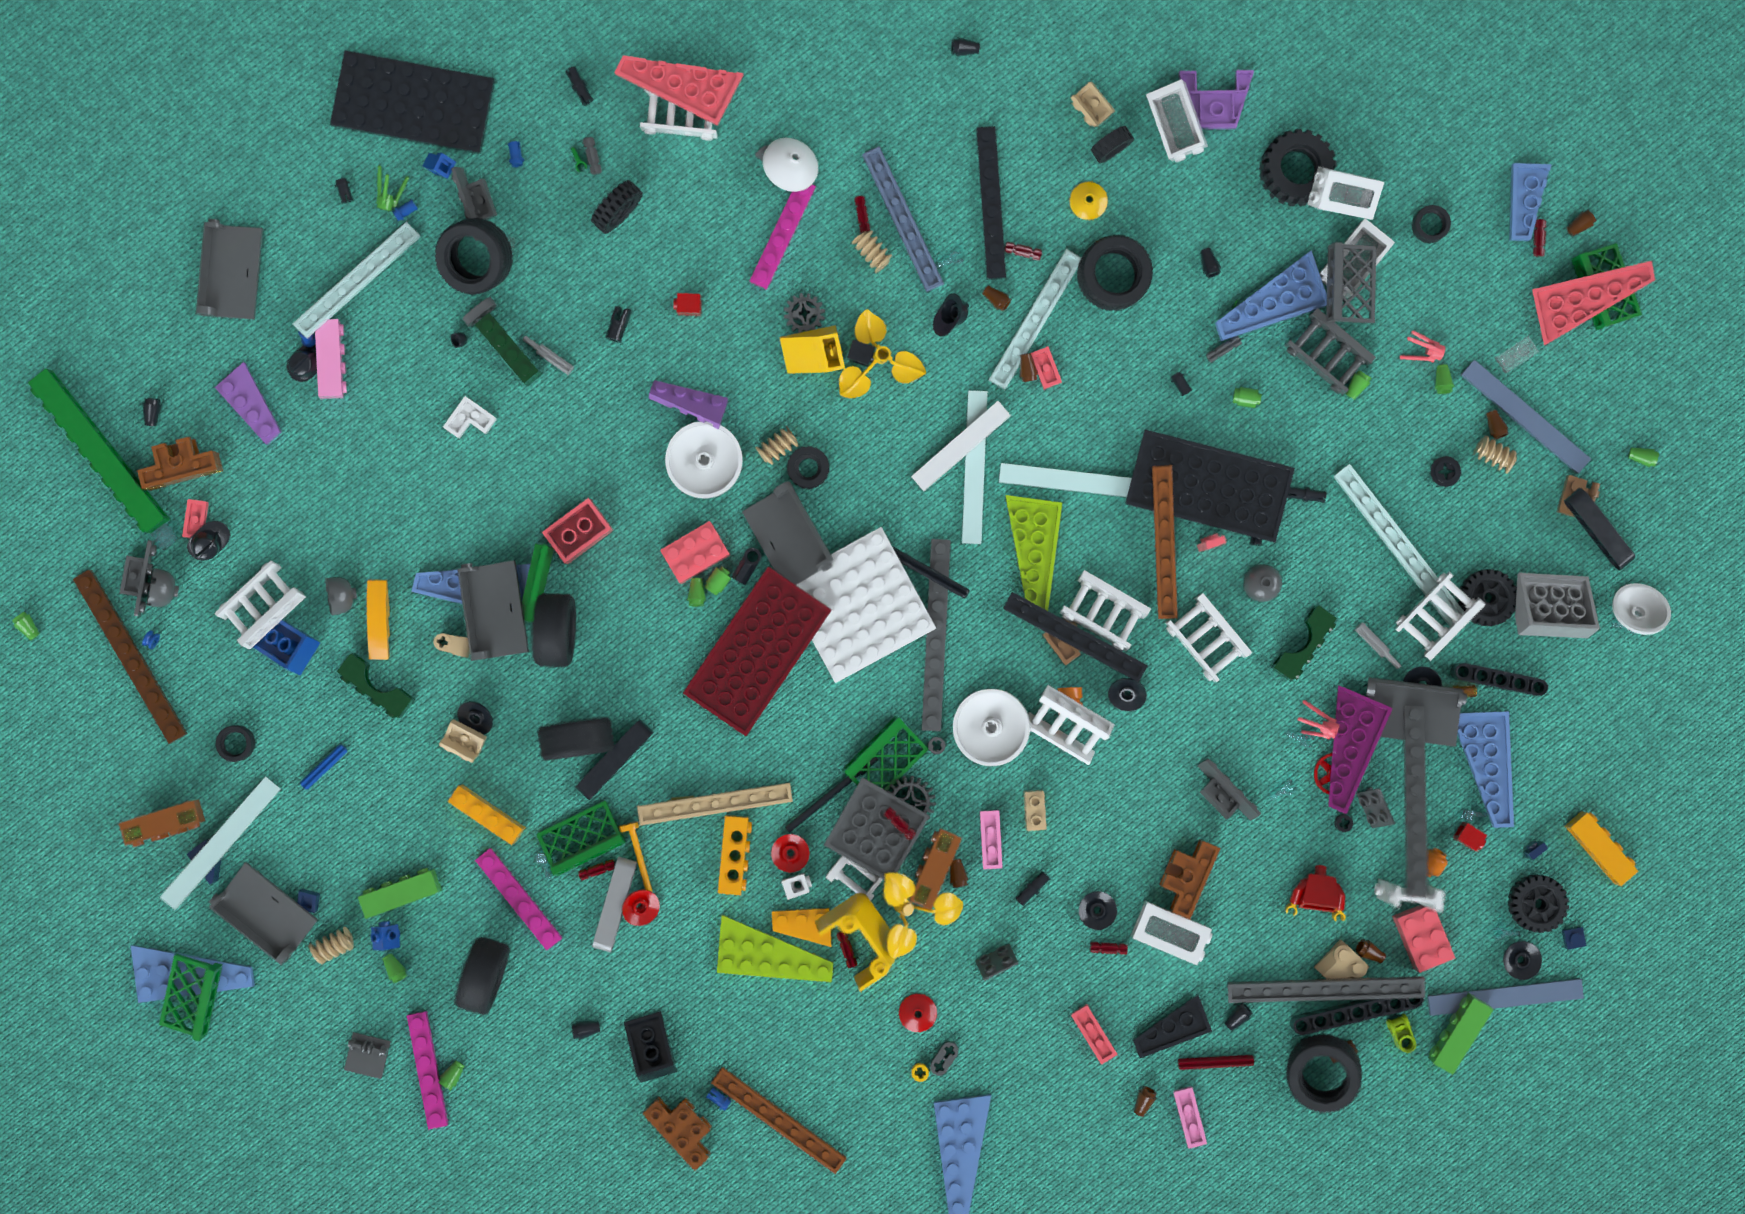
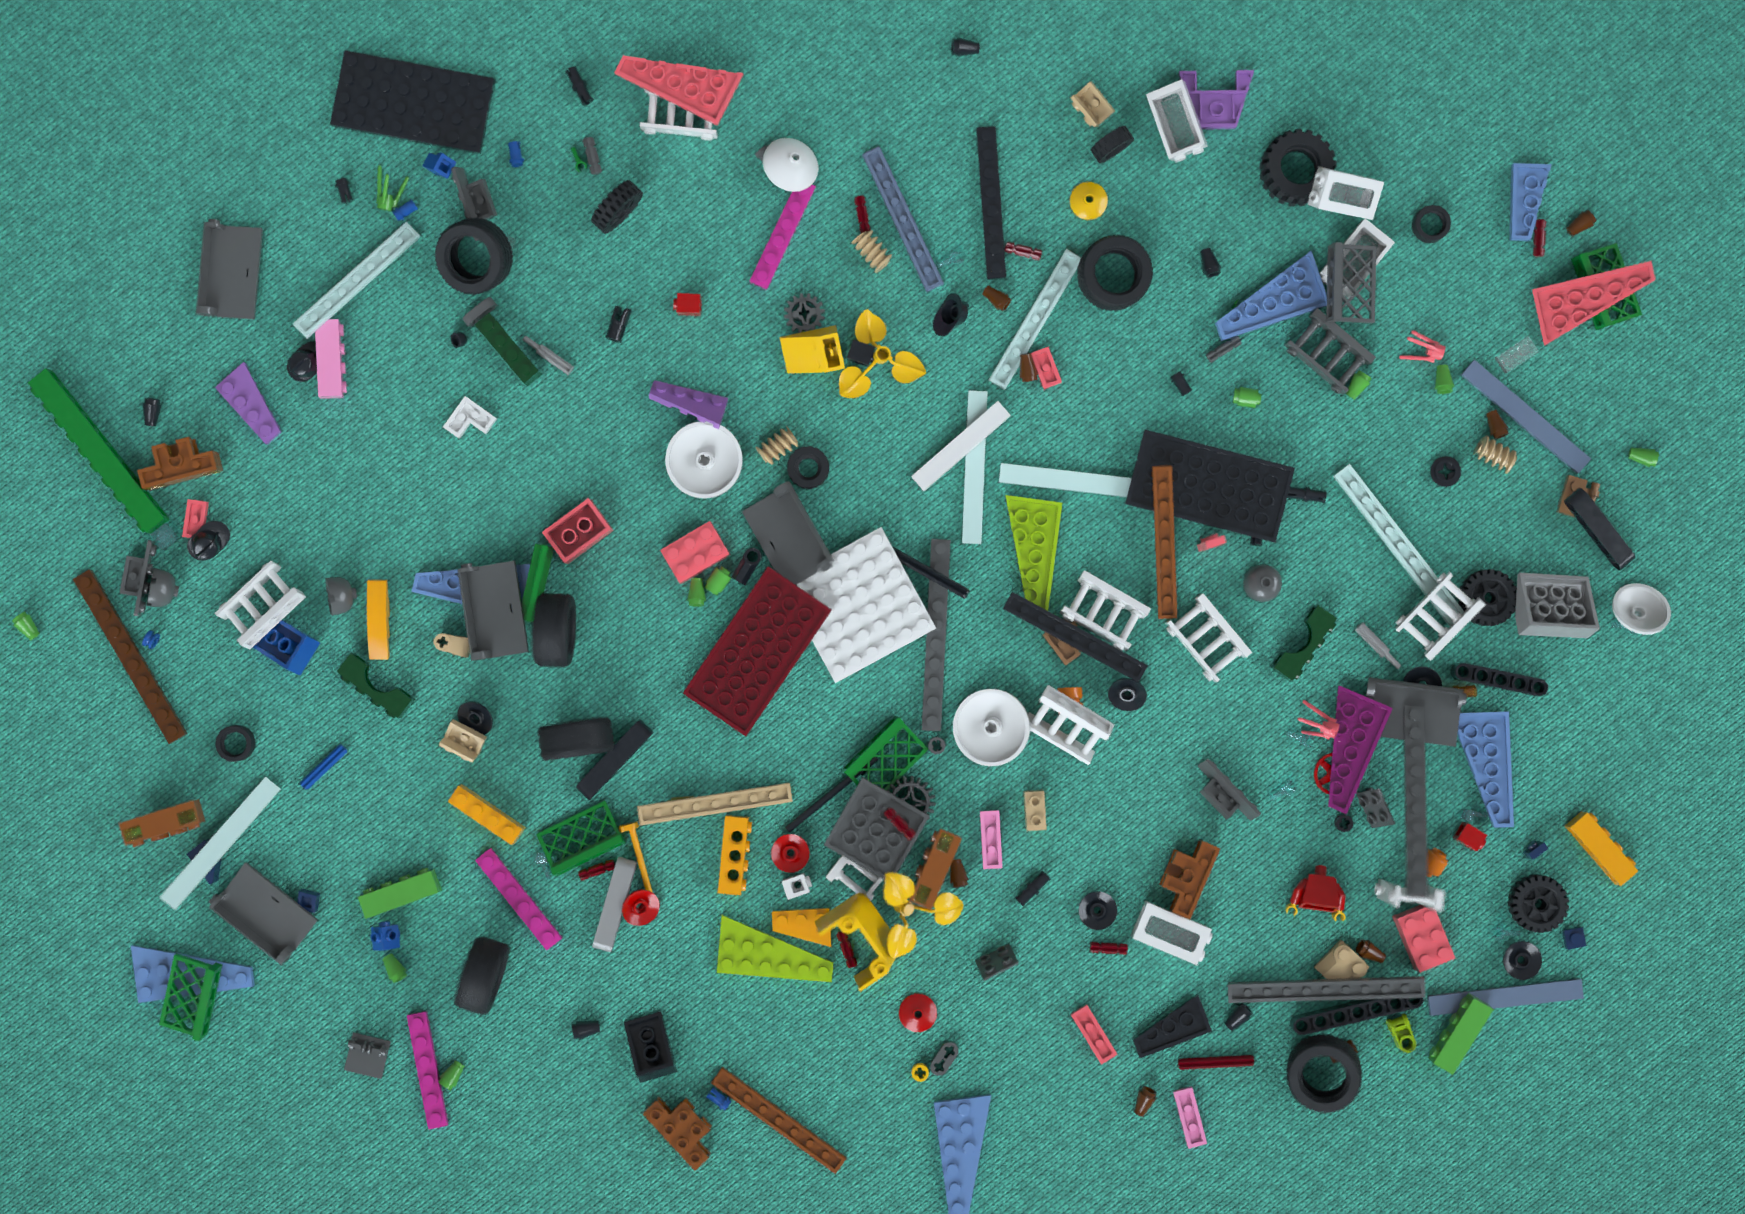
blue pin [298,331,316,347] -> none
tan piece [309,927,354,964] -> none

